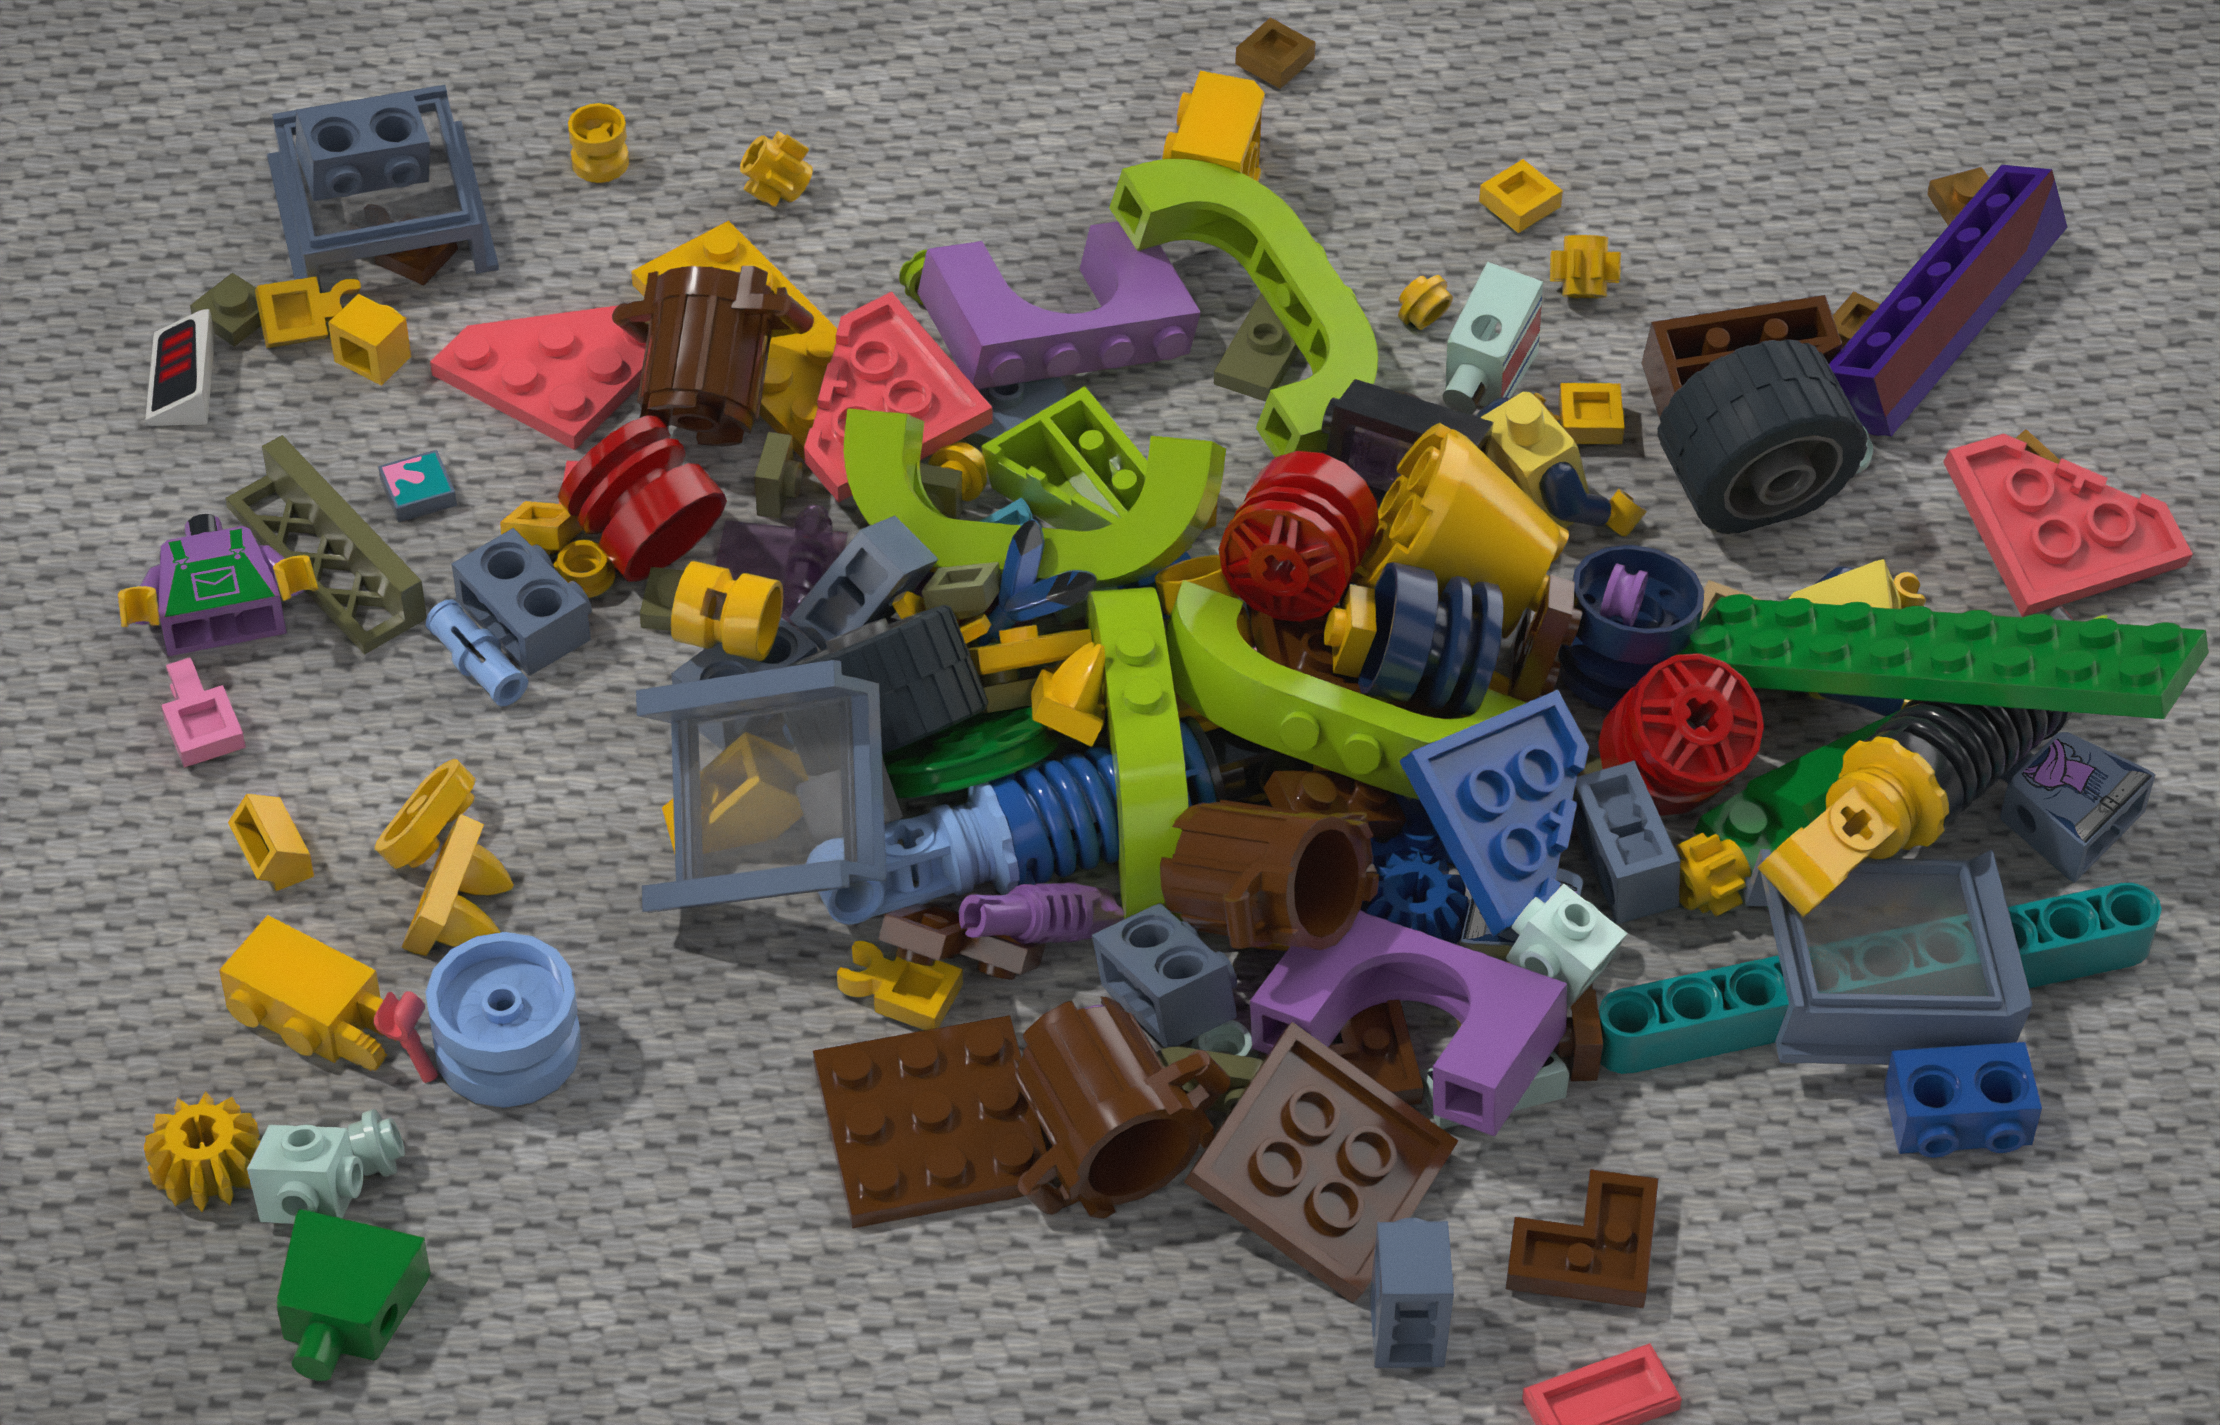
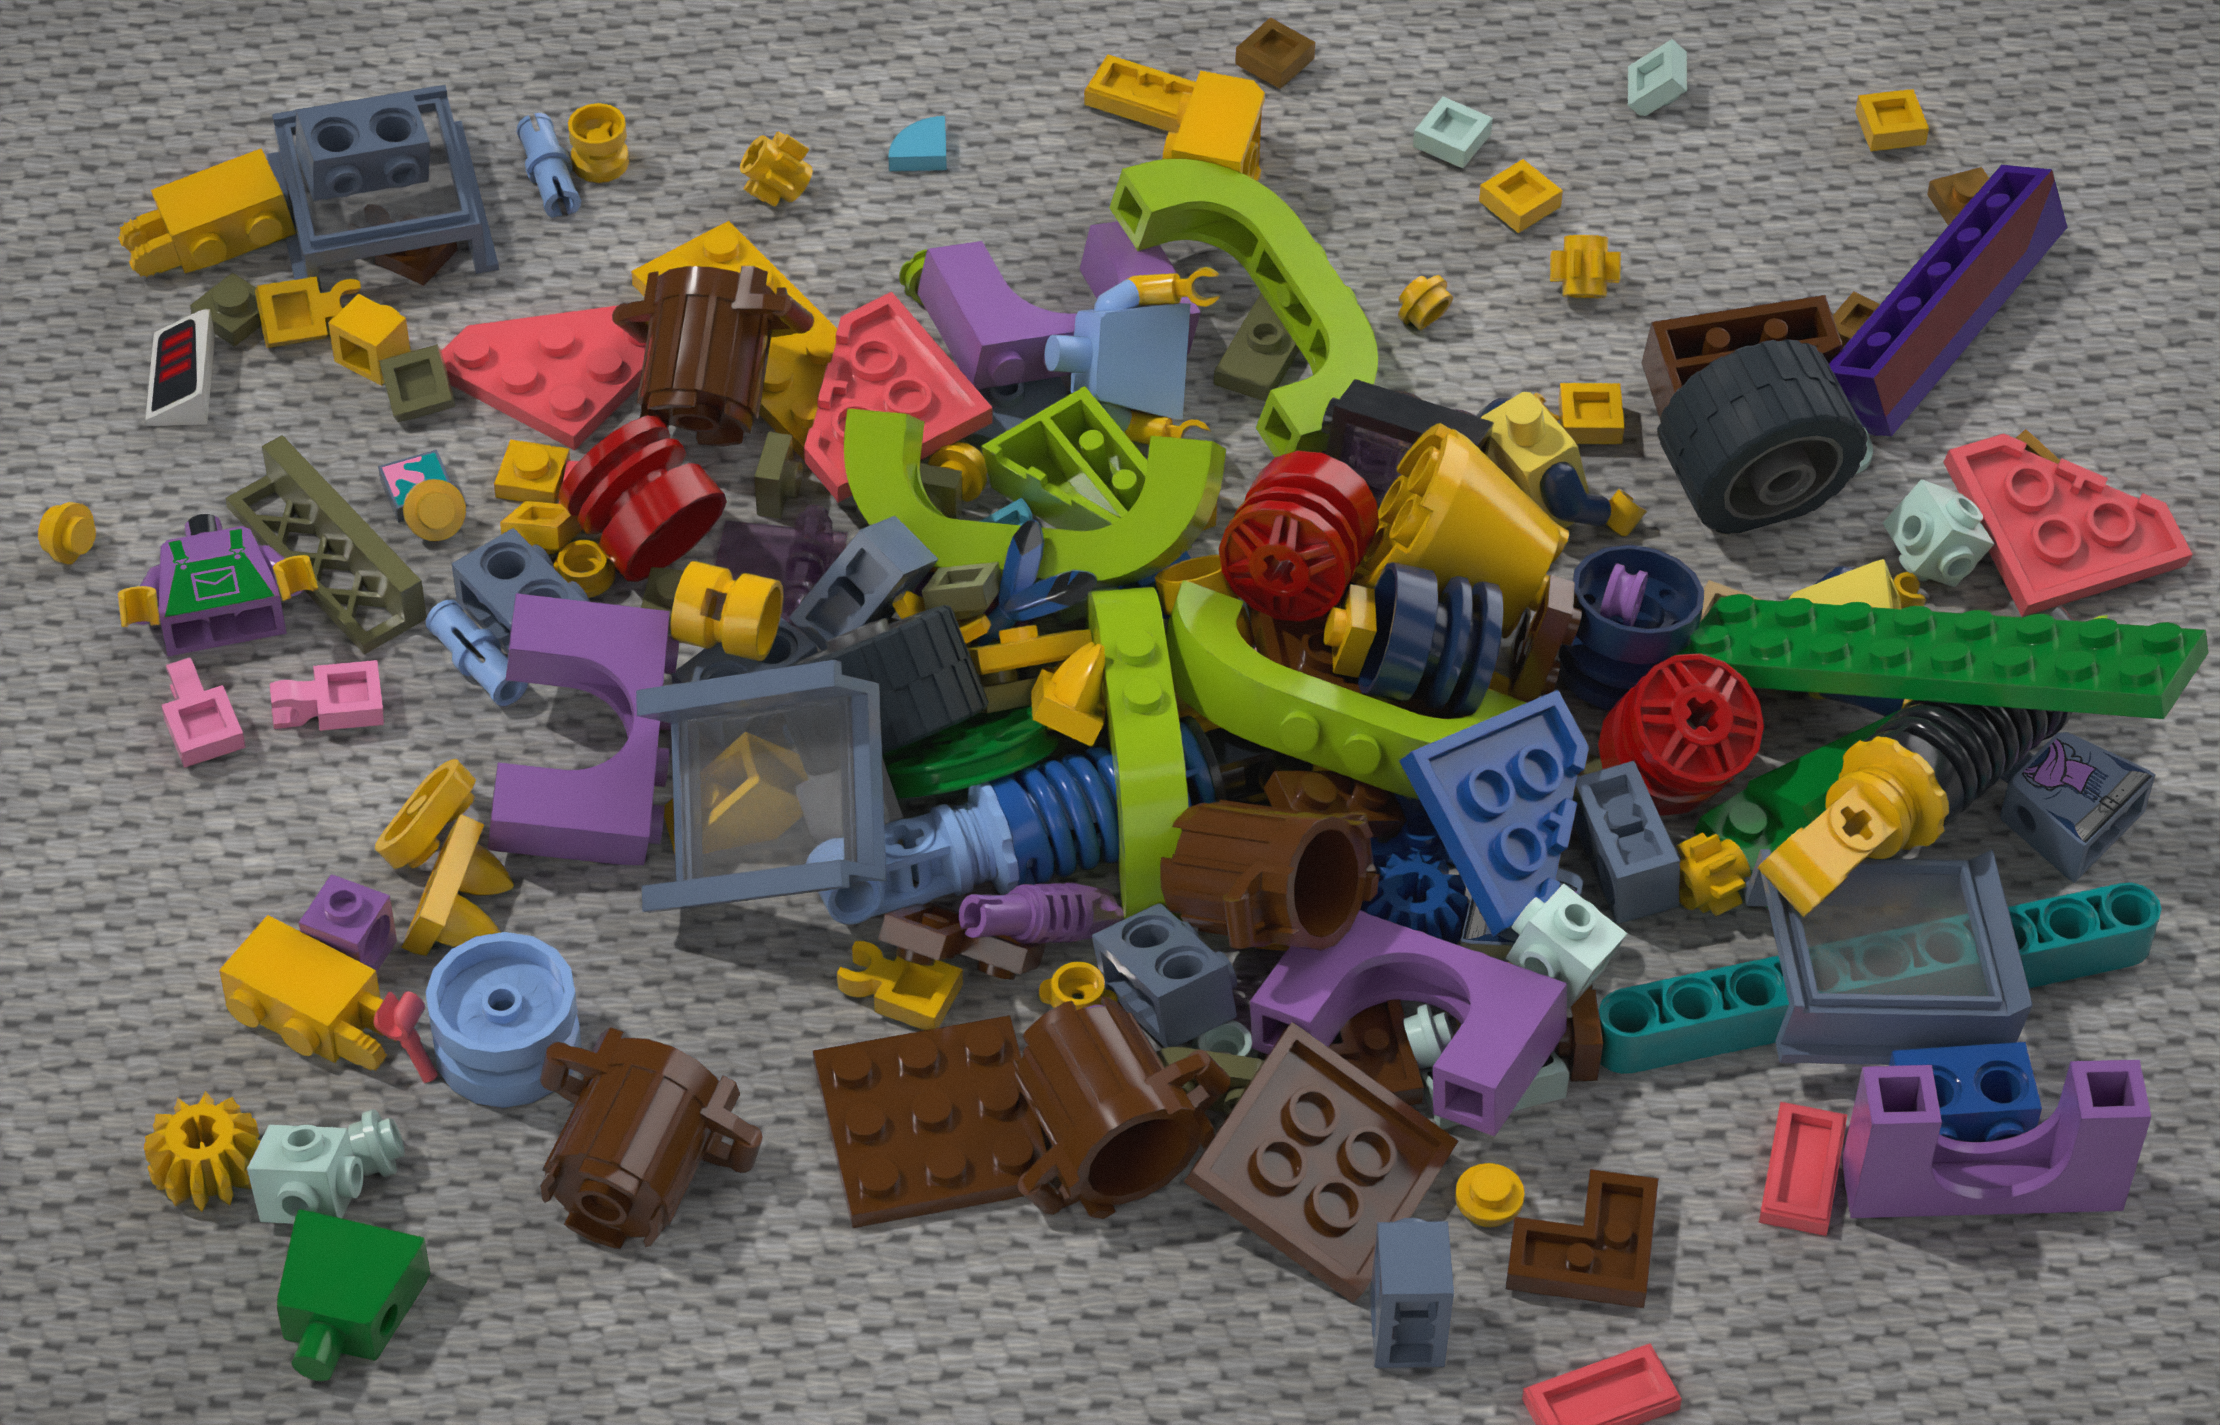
yellow piece [228,793,314,891] -> none
light aqua torso [1442,262,1543,415] -> none
none -> yellow plate [38,502,96,564]
none -> yellow hinge [118,148,296,277]
none -> bright pink plate [270,660,384,731]
none -> medium lavender brick [298,874,397,972]
none -> olive plate [379,344,456,422]
none -> yellow plate [403,479,466,541]
none -> medium lavender arch [487,593,679,865]
none -> yellow plate [494,439,571,504]
none -> light blue pin [516,113,581,218]
none -> reddish brown container [540,1027,763,1249]
none -> medium azure tile [888,116,947,171]
none -> yellow plate [1039,962,1117,1010]
none -> light blue torso [1045,267,1220,445]
none -> yellow plate [1084,54,1196,133]
none -> light aqua plate [1404,1004,1454,1070]
none -> light aqua plate [1413,96,1493,168]
none -> yellow plate [1455,1163,1525,1227]
none -> light aqua plate [1628,39,1687,116]
none -> coral tile [1759,1102,1848,1236]
none -> medium lavender arch [1842,1060,2151,1218]
none -> yellow plate [1855,89,1929,152]
none -> light aqua brick [1882,479,1994,587]

